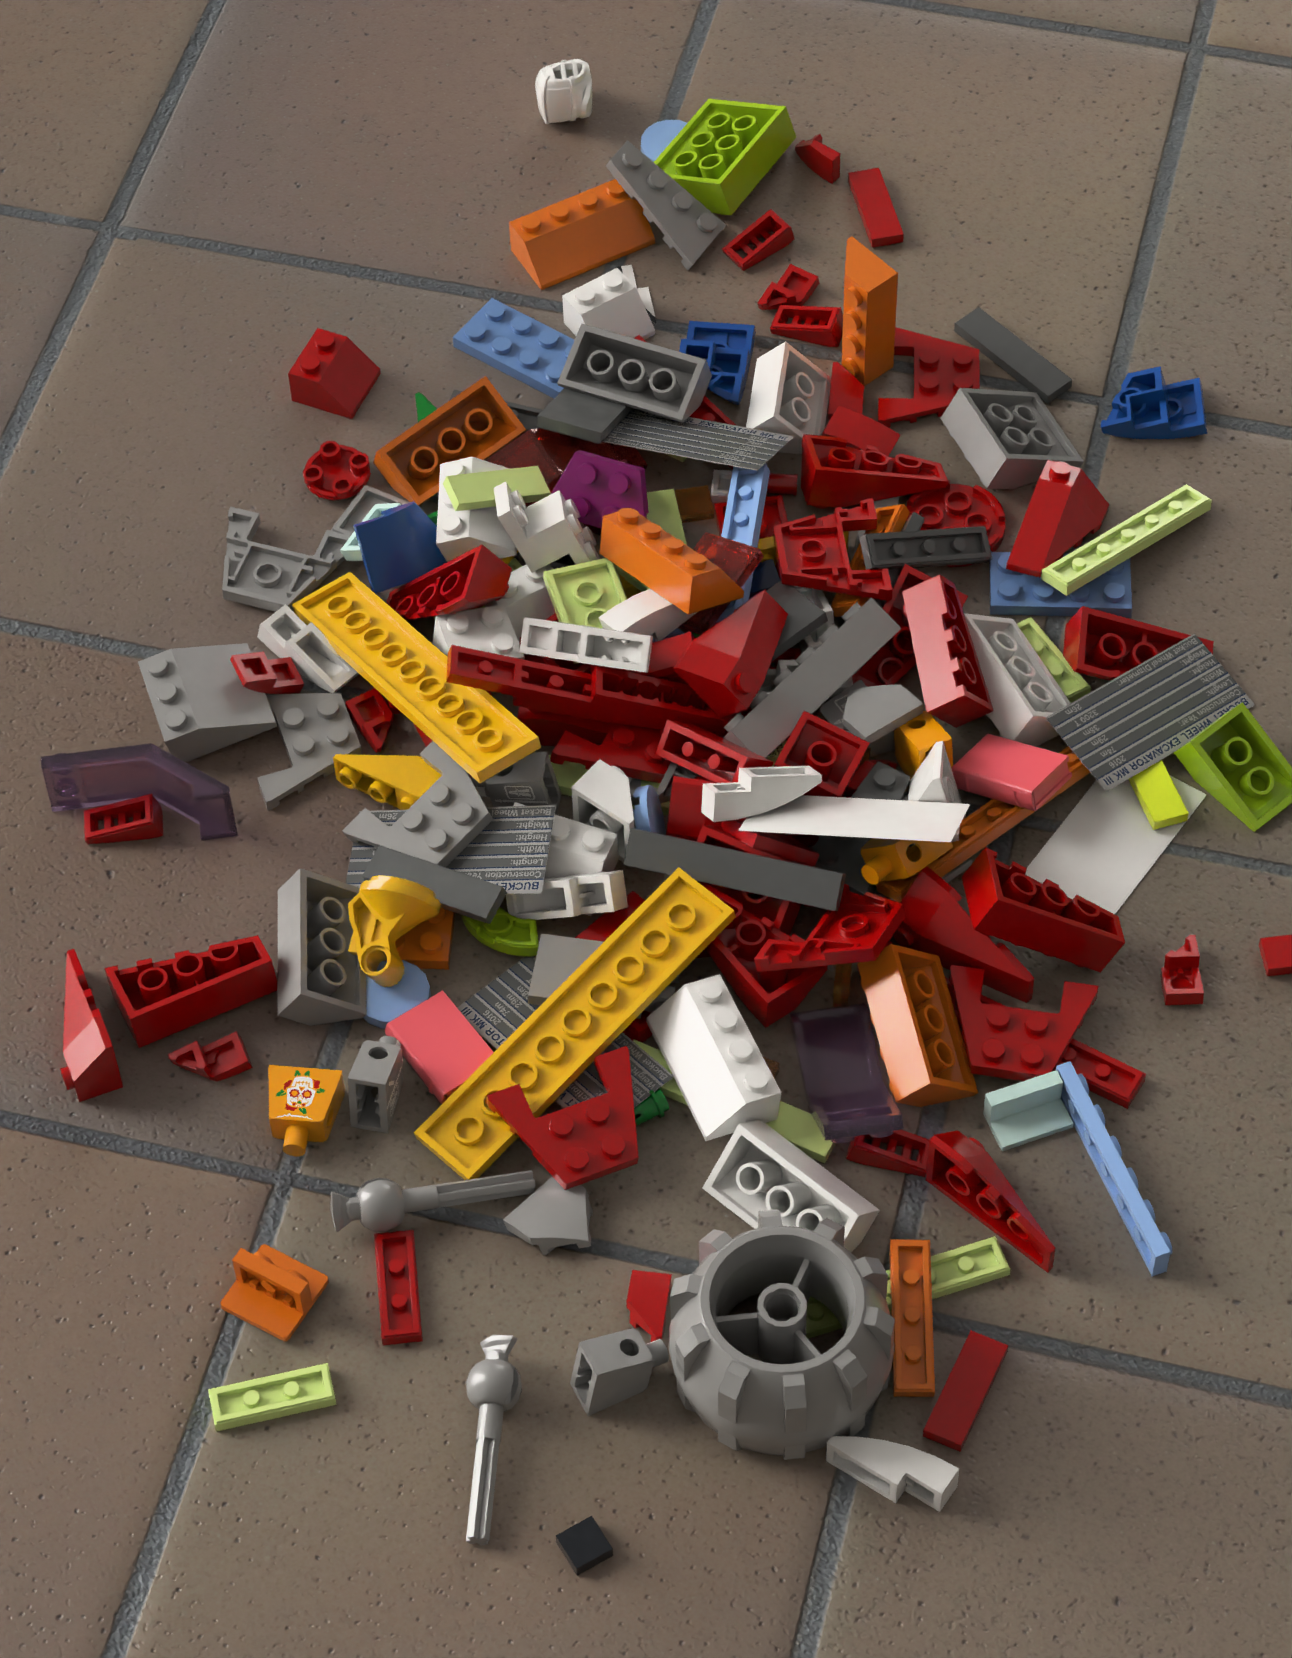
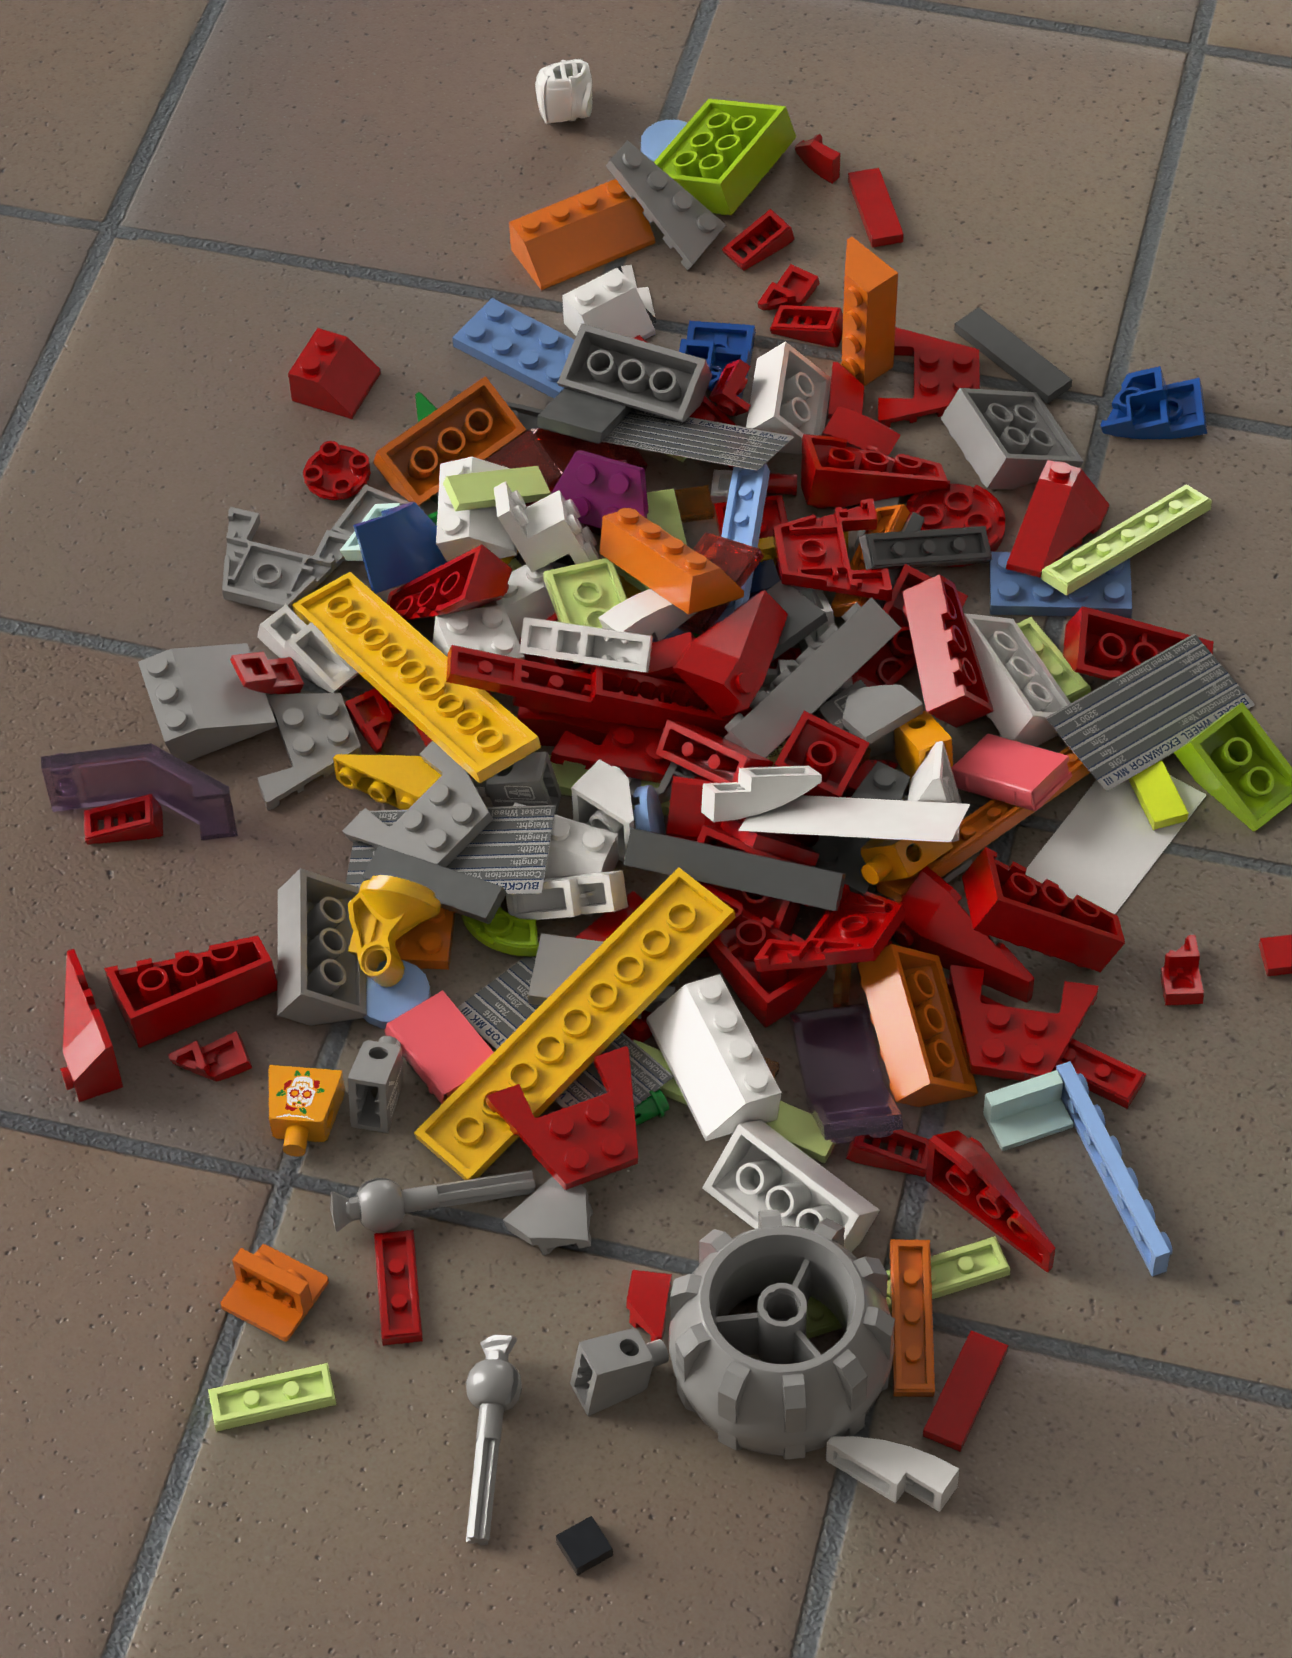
none -> red bracket [709,359,751,416]

